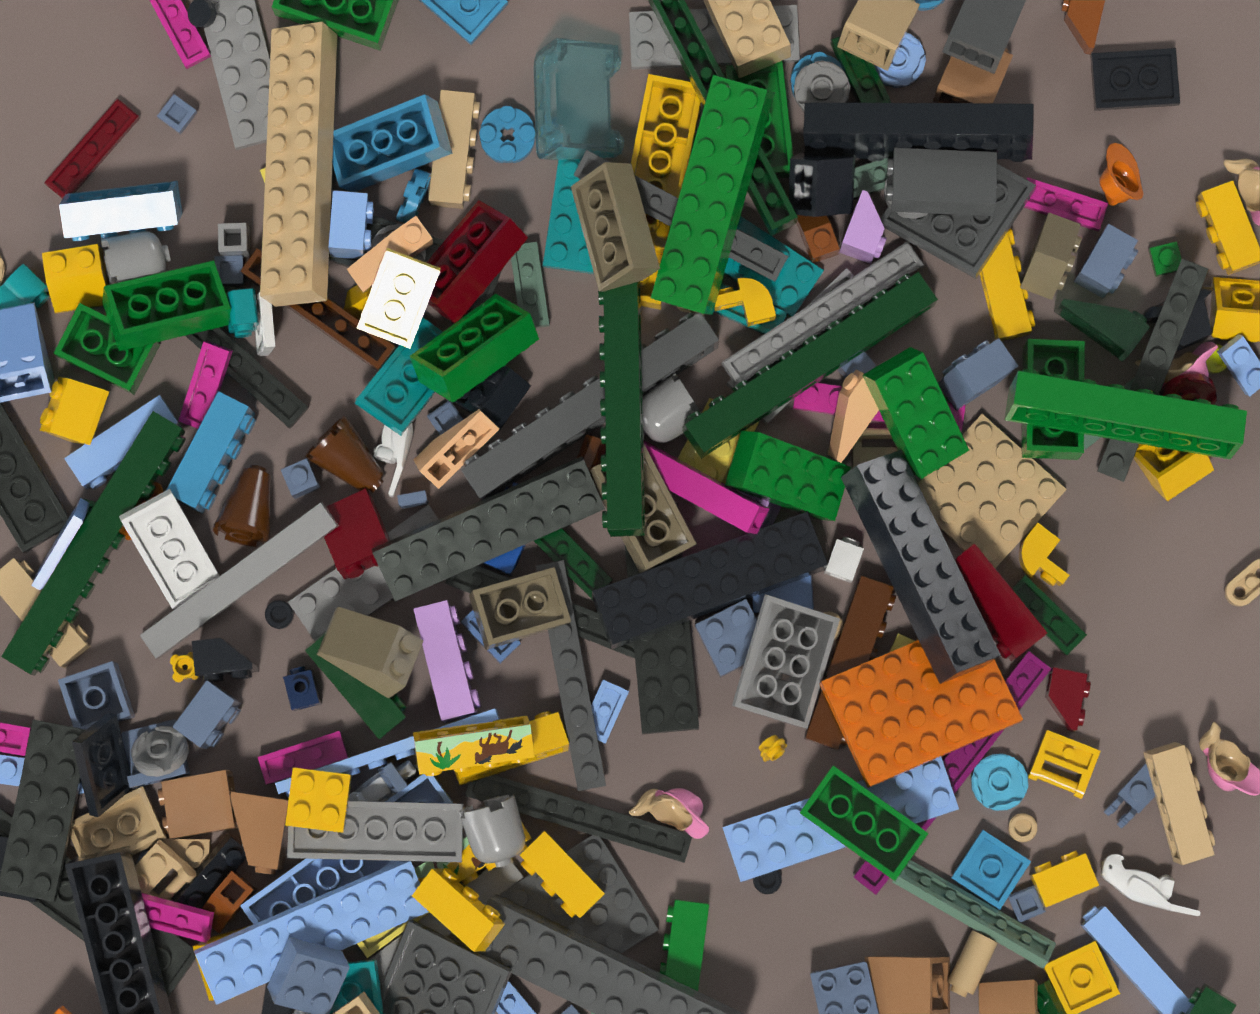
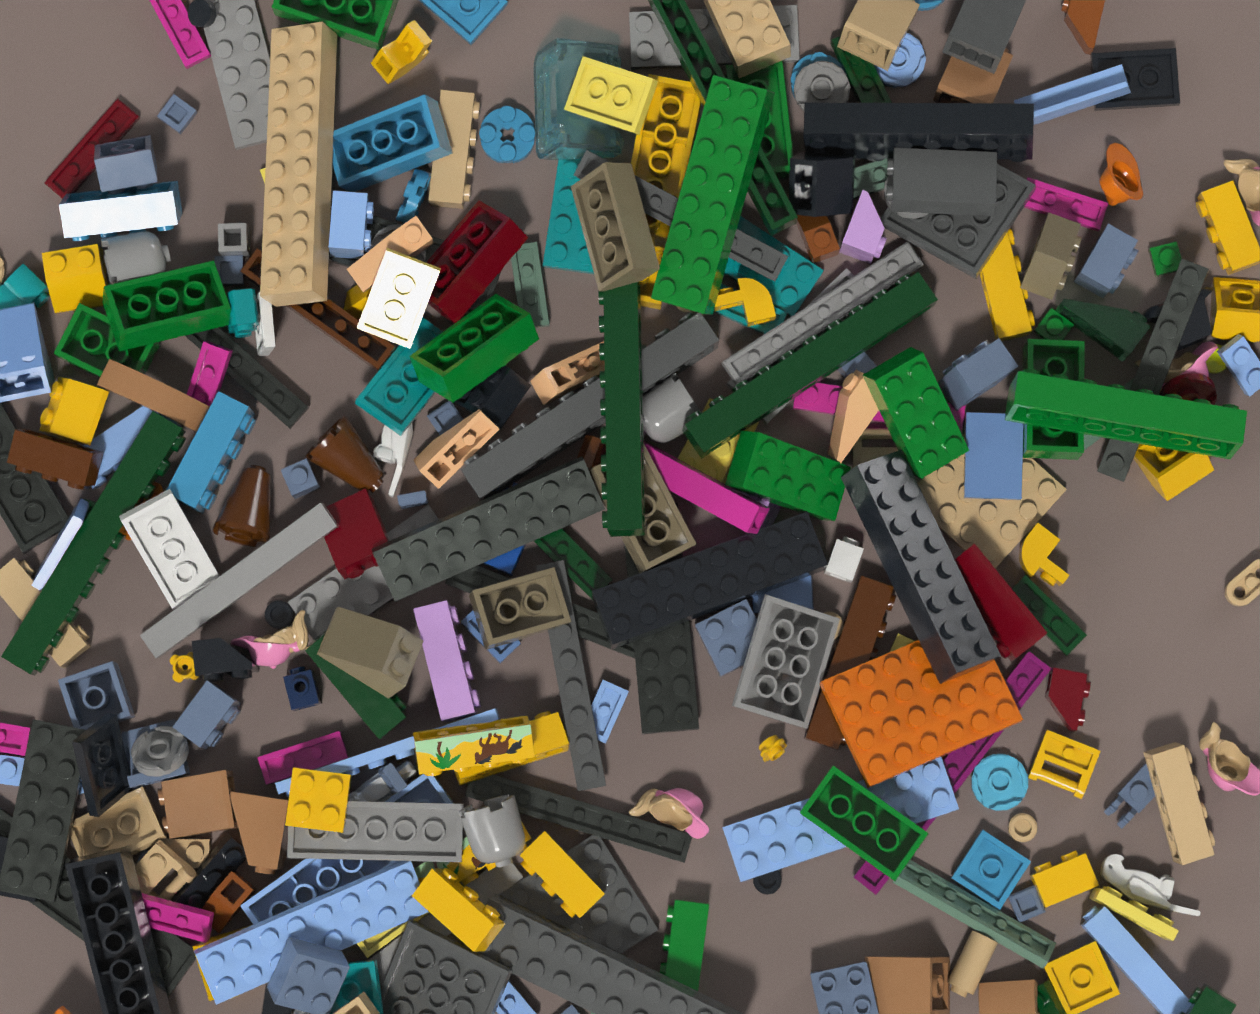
none -> reddish brown brick [7,429,104,490]
none -> sand blue brick [94,135,158,194]
none -> medium nougat slope [97,359,210,432]
none -> hair [231,610,309,669]
none -> yellow brick [371,20,432,84]
none -> light nougat slope [530,341,605,405]
none -> light yellow plate [564,56,658,135]
none -> medium blue tile [964,412,1023,500]
none -> light blue panel [1014,64,1131,125]
none -> green plate [1034,308,1074,340]
none -> light yellow plate [1089,886,1179,941]

